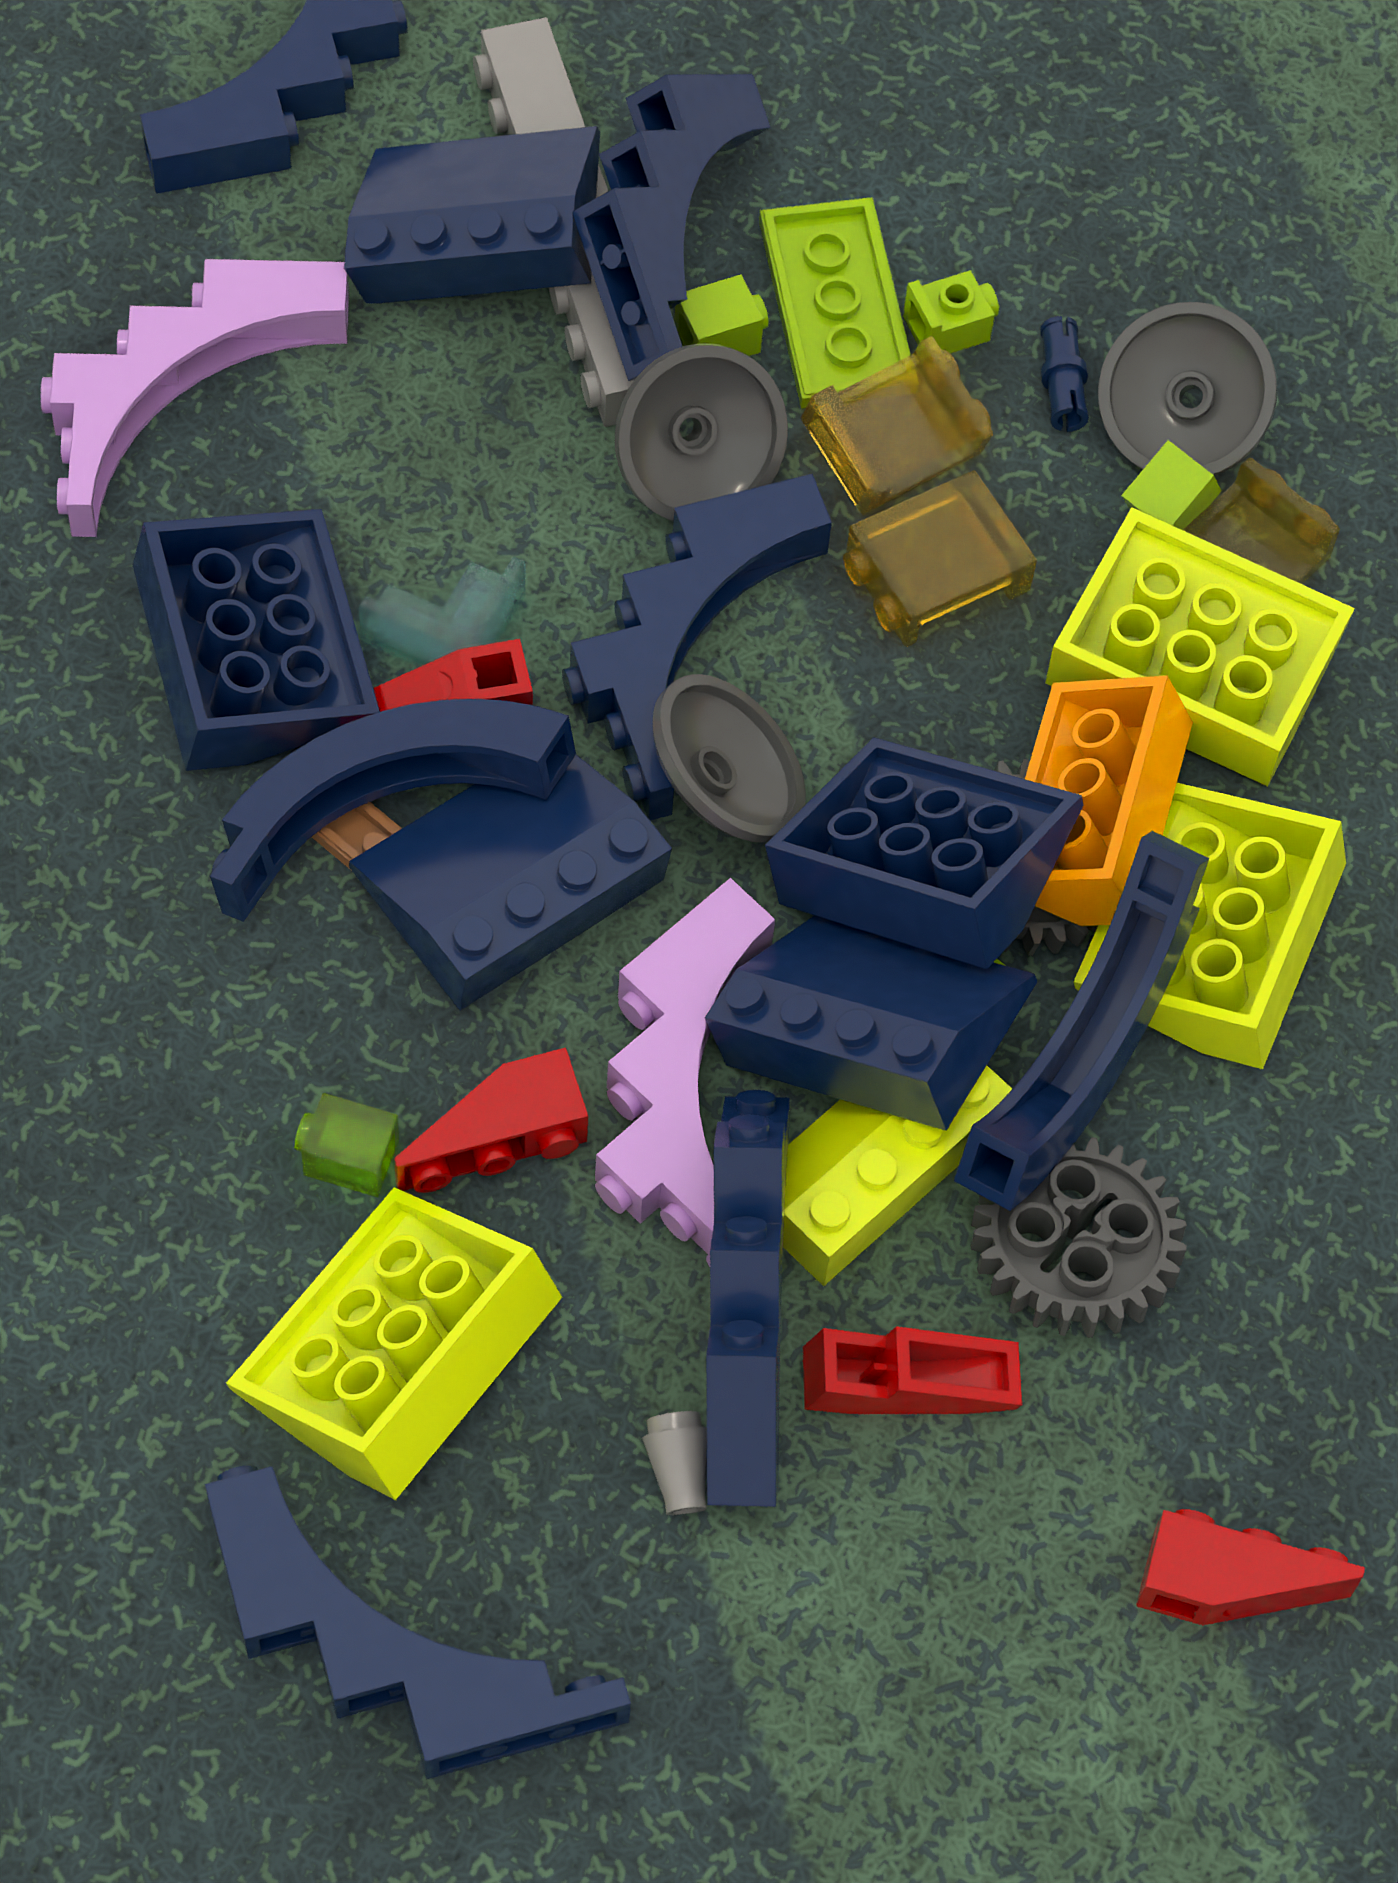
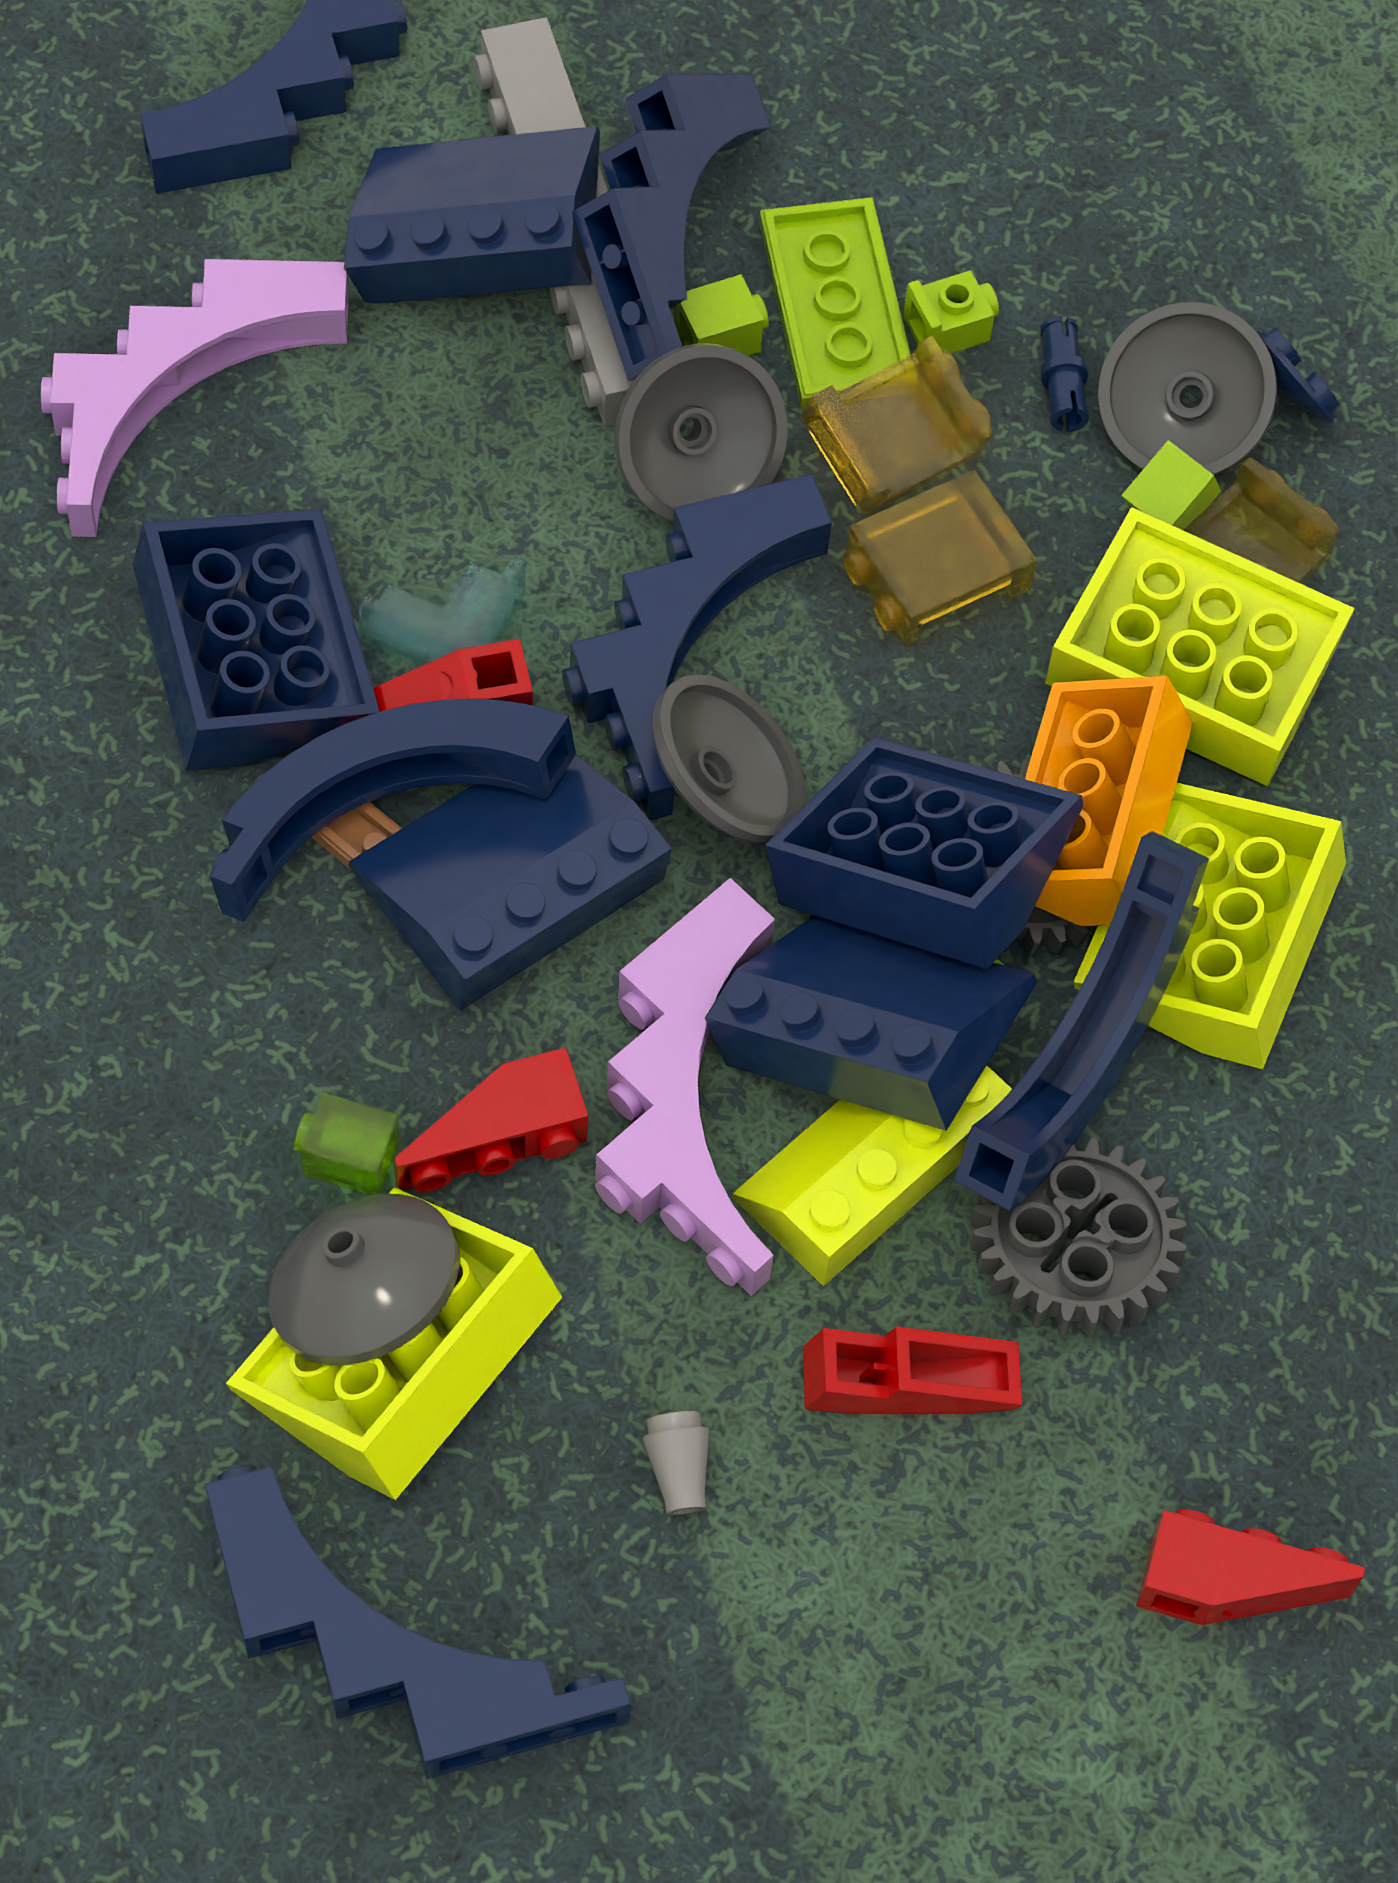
dark blue arch [706,1090,790,1507] -> none
none -> dark grey dish [268,1194,460,1365]
none -> dark blue dish [1257,327,1340,423]

